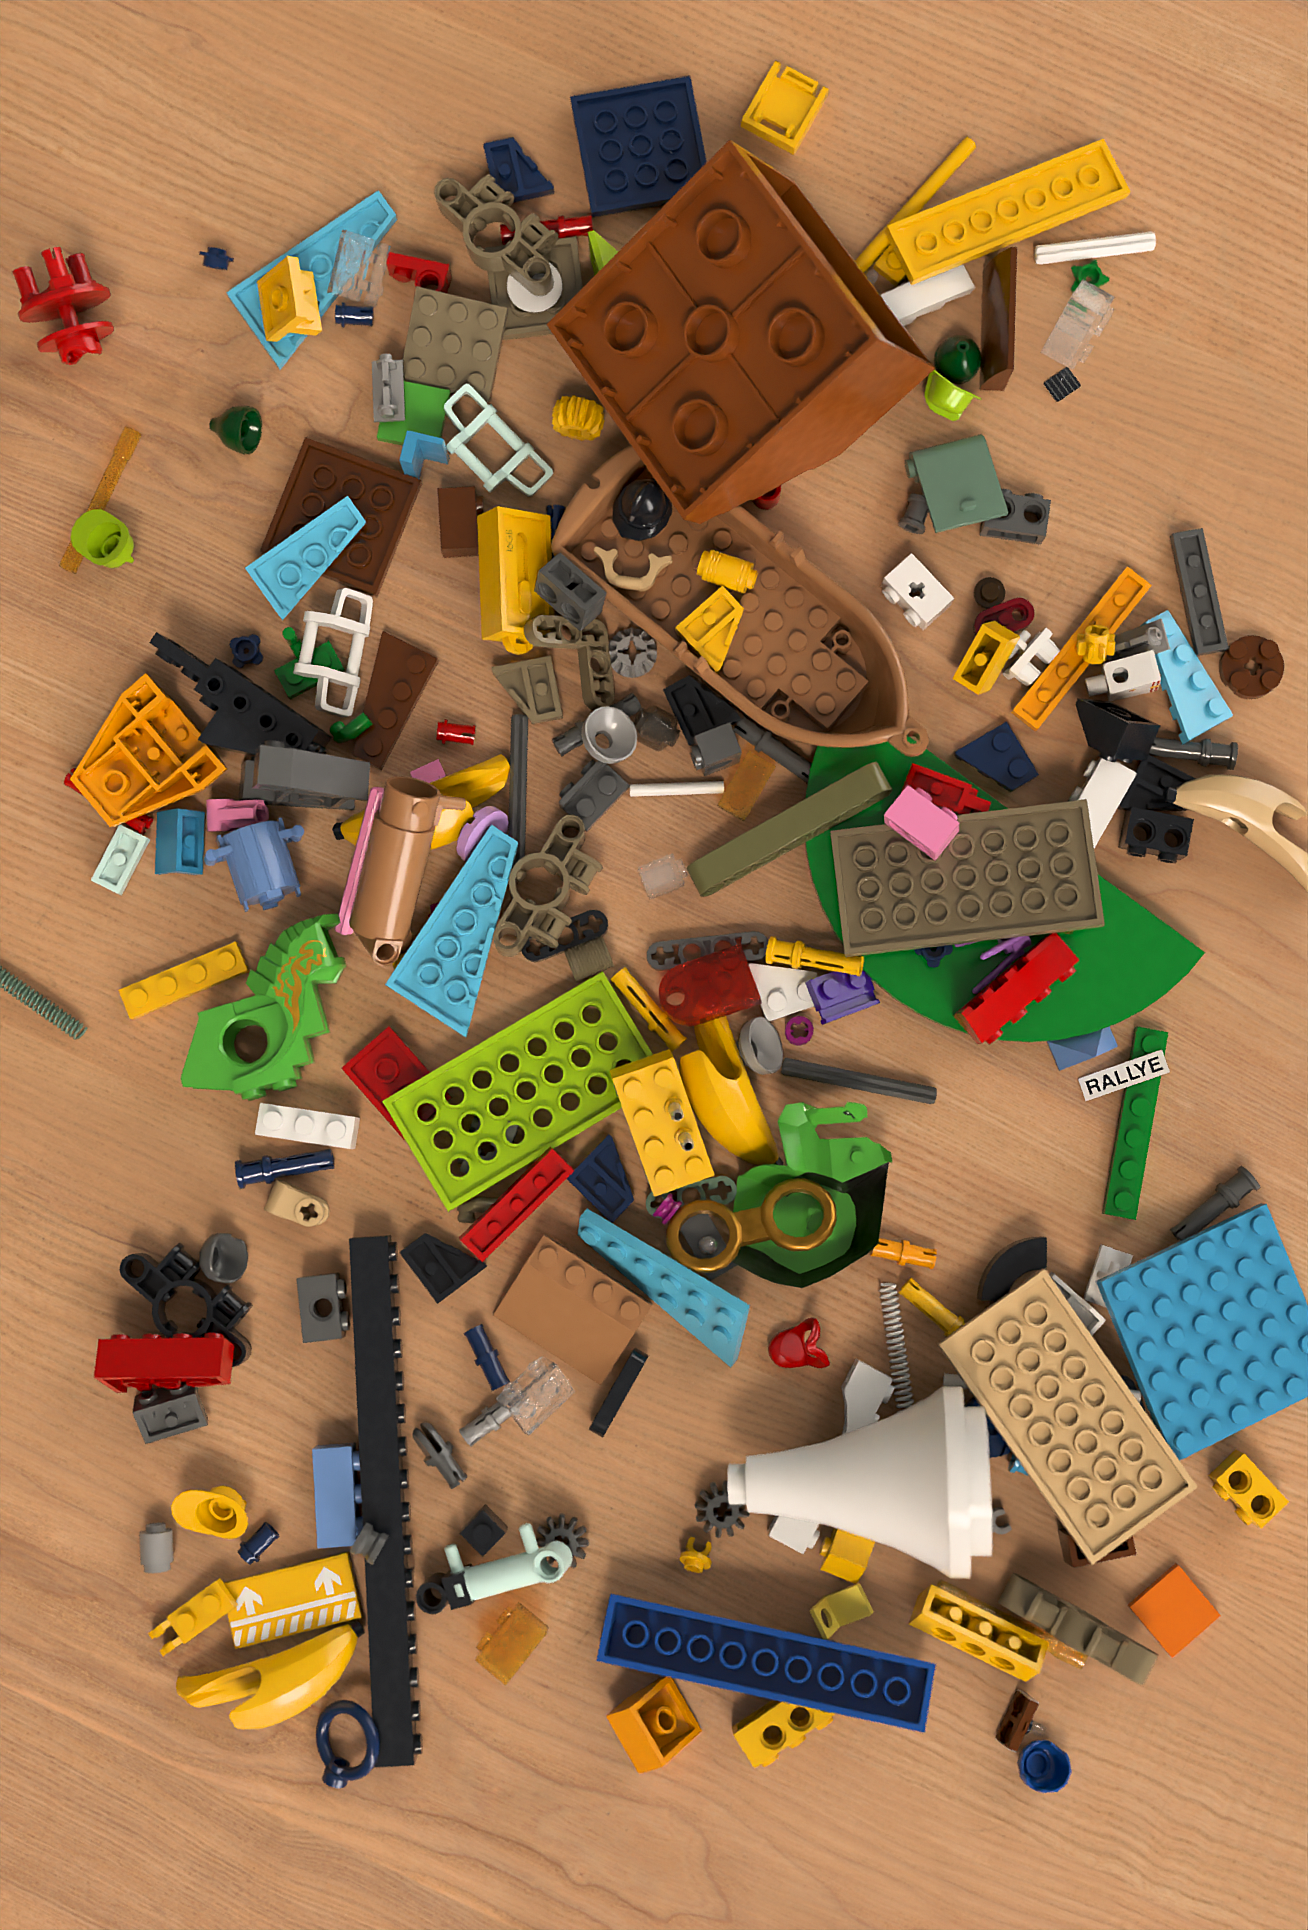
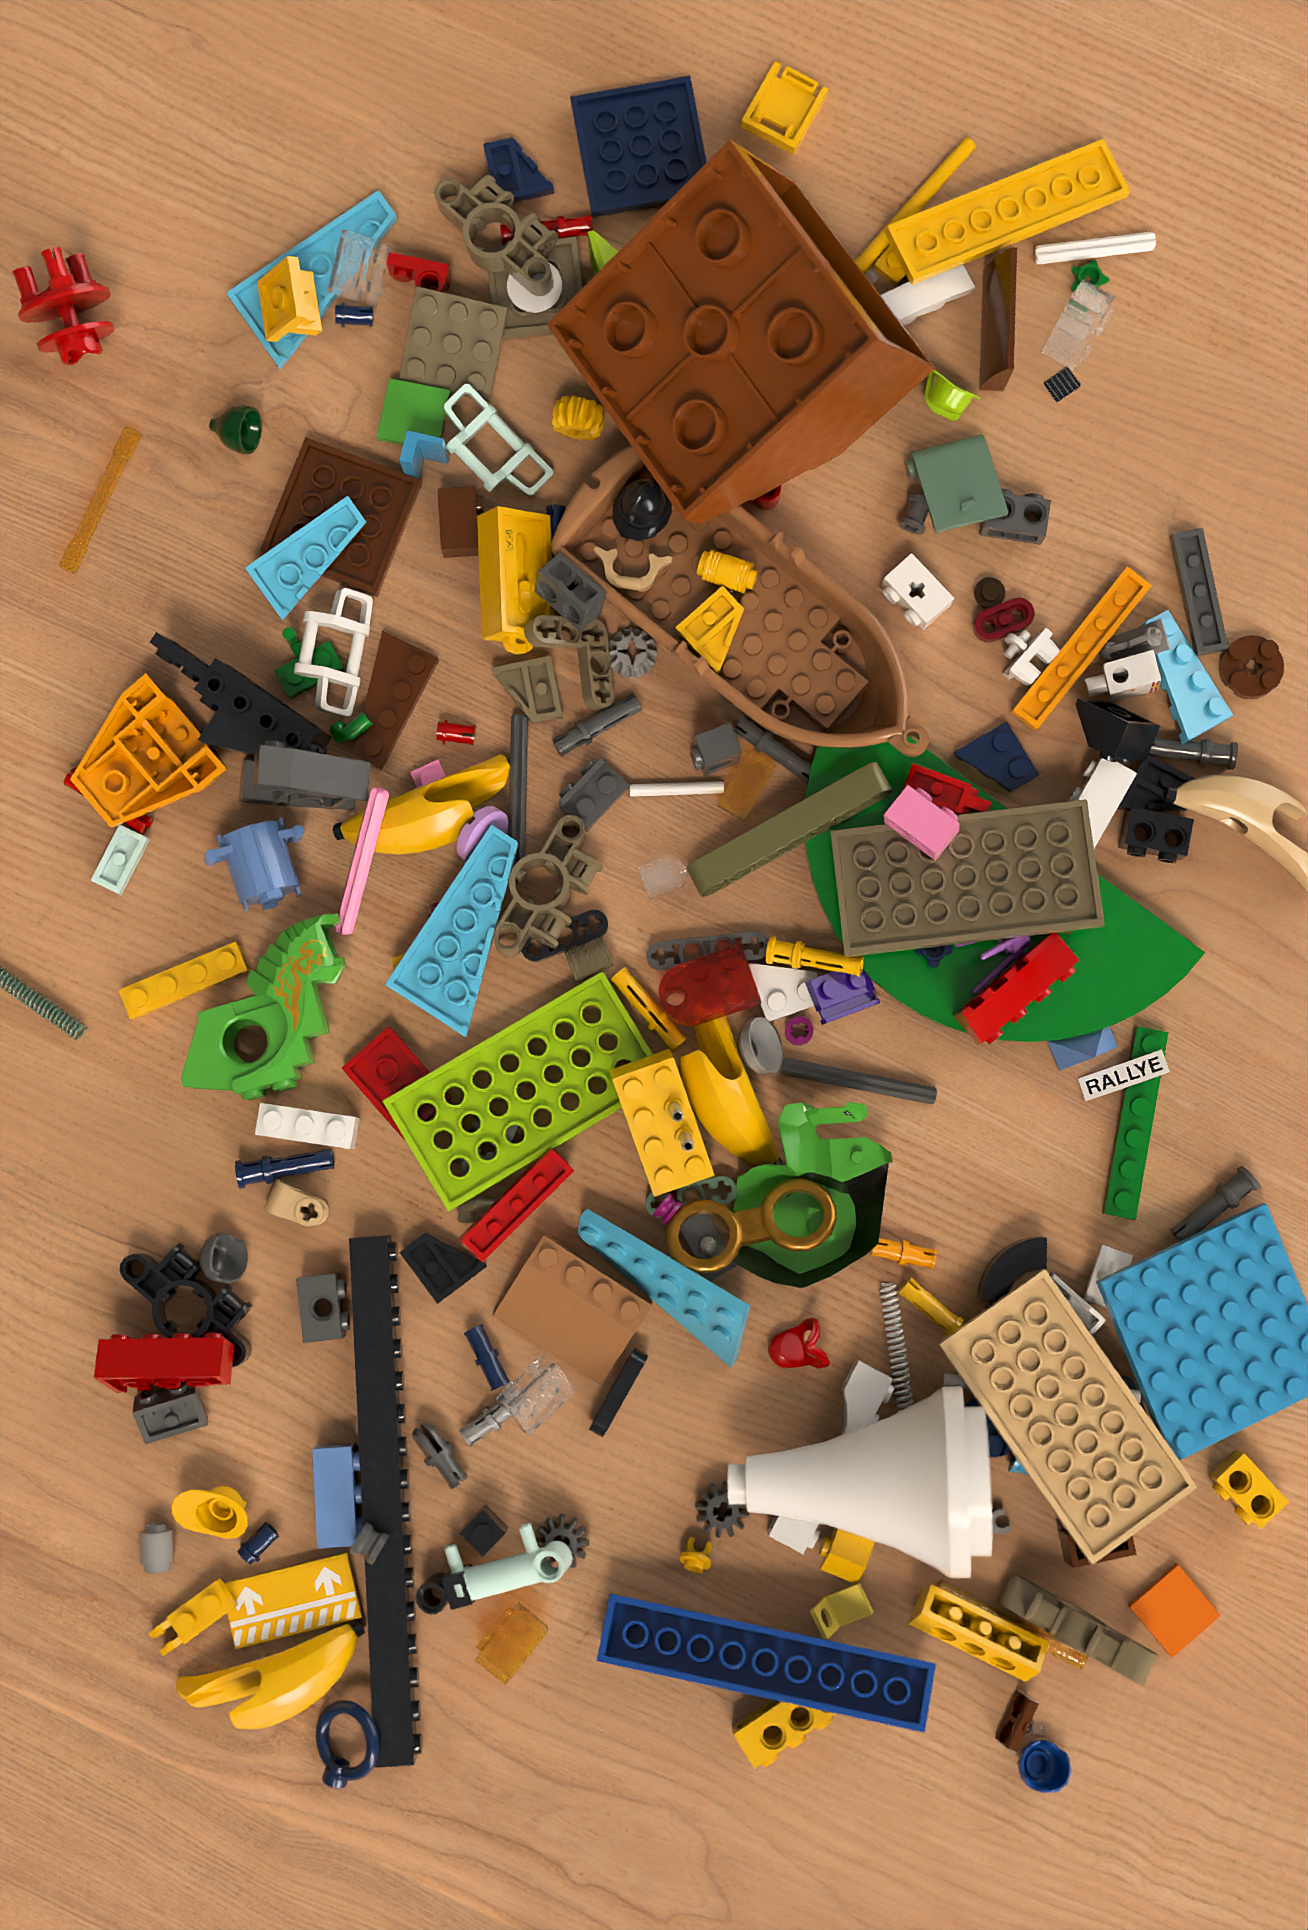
lime piece [71,509,134,568] -> none
dark azure panel [155,808,205,875] -> none
dark blue plate [199,247,234,270] -> none
bright pink piece [206,799,269,832] -> none
dark blue plate [230,634,264,668] -> none
medium nougat piece [349,776,466,966] -> none
light grey hinge [372,354,405,422] -> none
dark blue wing [567,1135,634,1223] -> none
light grey piece [581,706,637,764] -> none
light orange slope [606,1676,702,1774] -> none
clear smoke head [633,705,680,752] -> none
black wing [663,675,744,746] -> none
dark green helmet [934,335,982,384] -> none
yellow brick [952,621,1020,695] -> none
yellow gear [1076,625,1116,664] -> none

